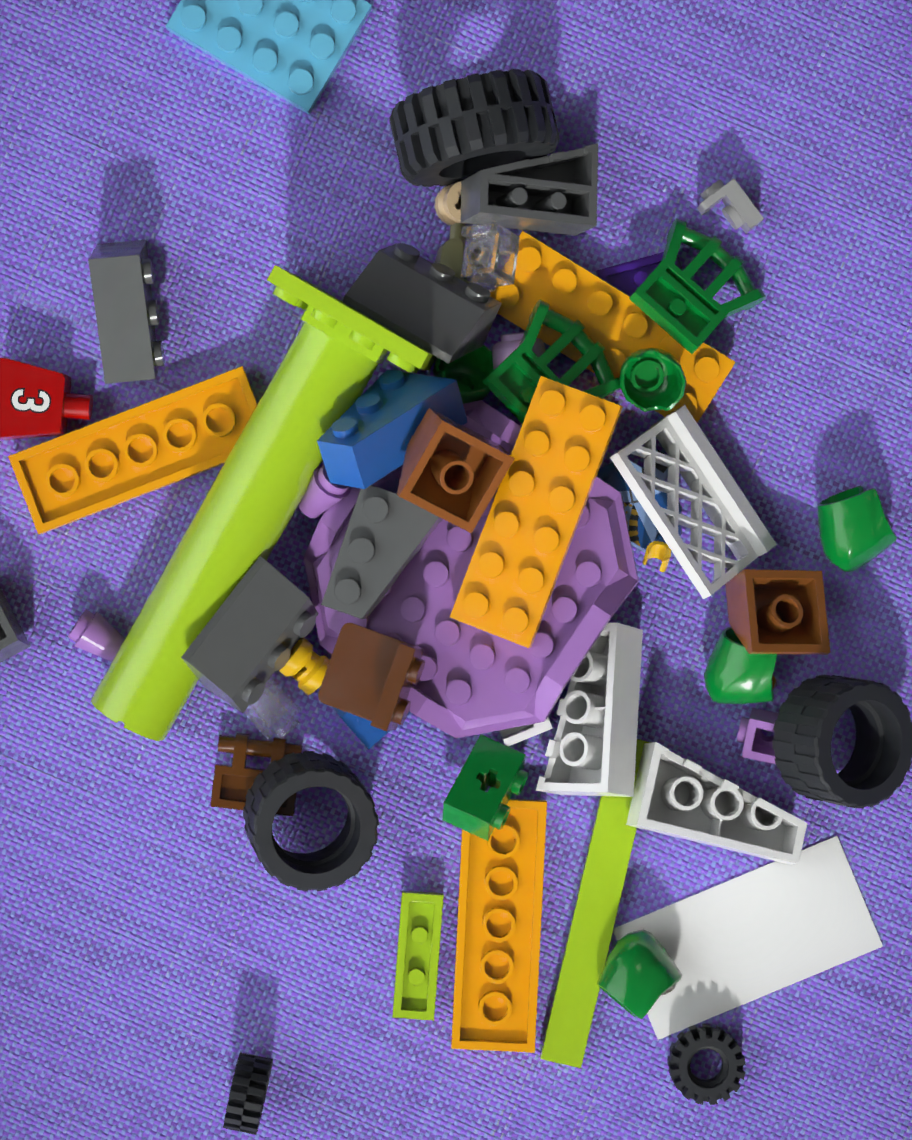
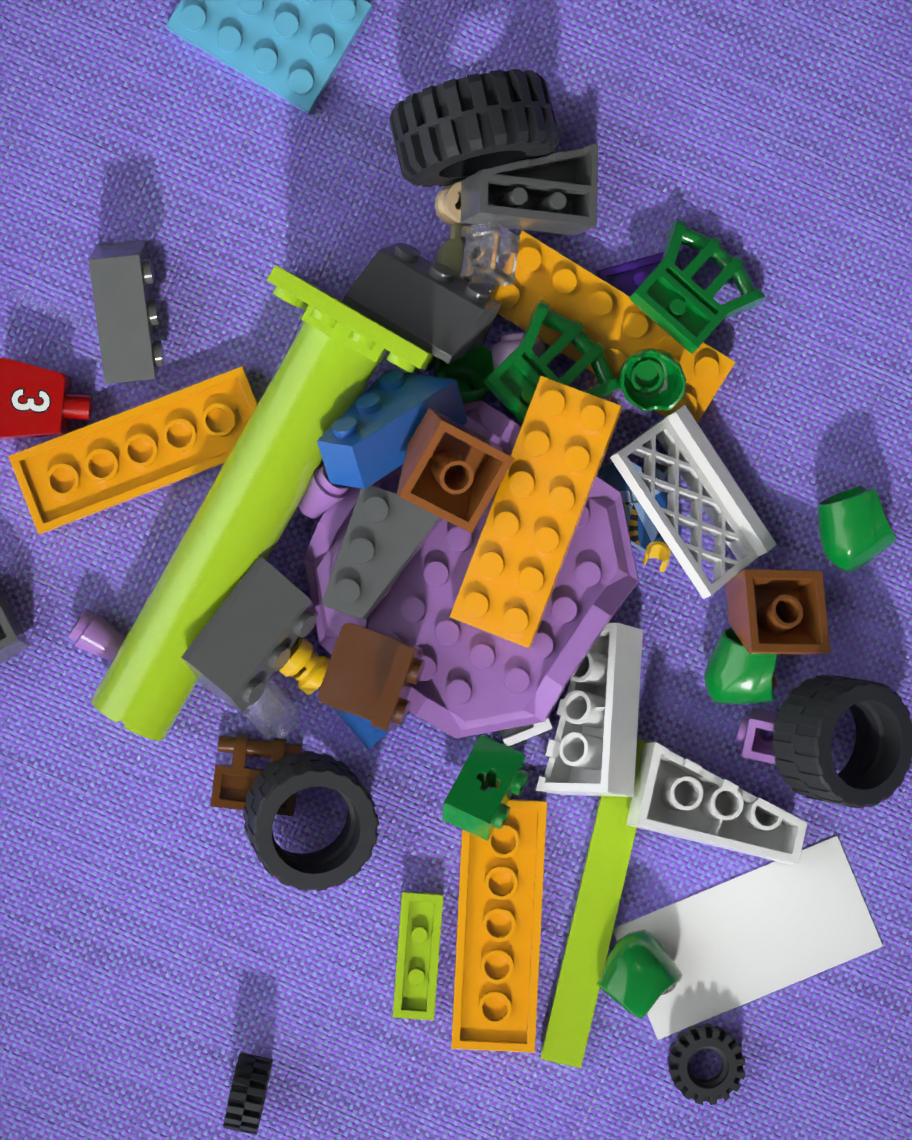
light grey bracket [697,179,764,234] -> none

